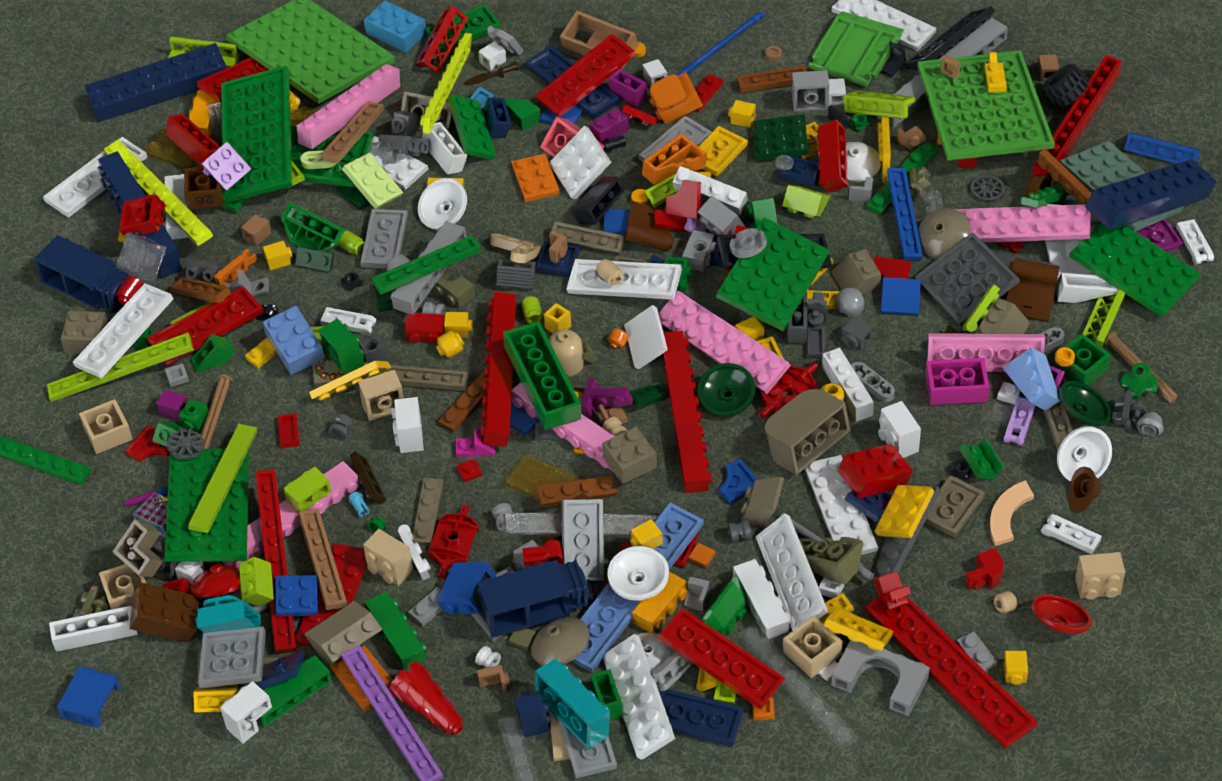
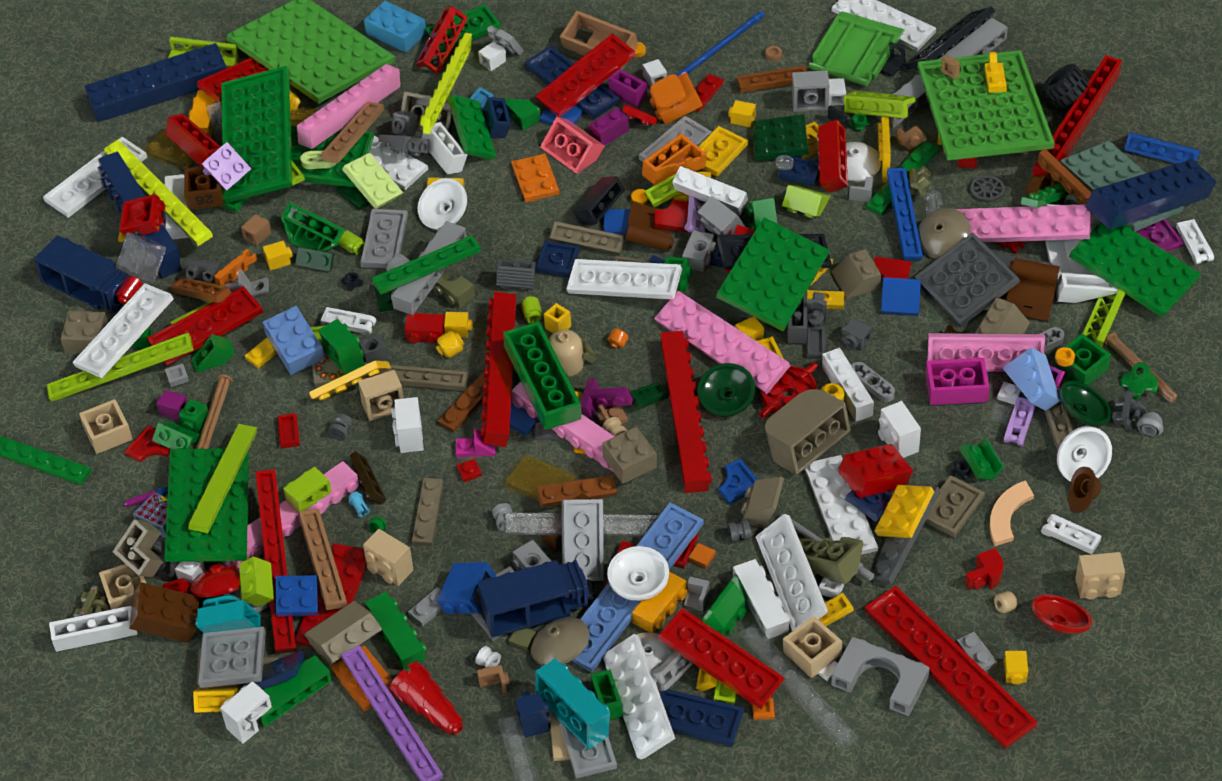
blue panel [57,667,120,728] -> none
dark grey wheel [167,428,204,459] -> none
black plate [261,304,279,318] -> none
white plate [398,525,431,580] -> none
light grey wheel [422,301,446,314] -> none
red plate [428,504,479,579] -> none
dark brown sword [464,61,519,85] -> none
tan beam [490,234,541,263] -> none
red piece [522,540,564,566] -> none
white plate [549,126,611,199] -> none
medium nougat bracket [549,231,568,264] -> none
tan brick [596,259,623,286] -> none
black pin [602,135,626,152] -> none
white tile [624,305,668,369] -> none
yellow brick [630,519,663,549] -> none
red tile [666,179,701,219] -> none
light grey tile [729,228,767,258] -> none
yellow plate [824,607,893,651] -> none
light grey hair [835,287,865,317] -> none
red brick [873,571,911,609] -> none
lime plate [963,285,1000,333] -> none
medium nougat brick [1038,54,1059,82] -> none

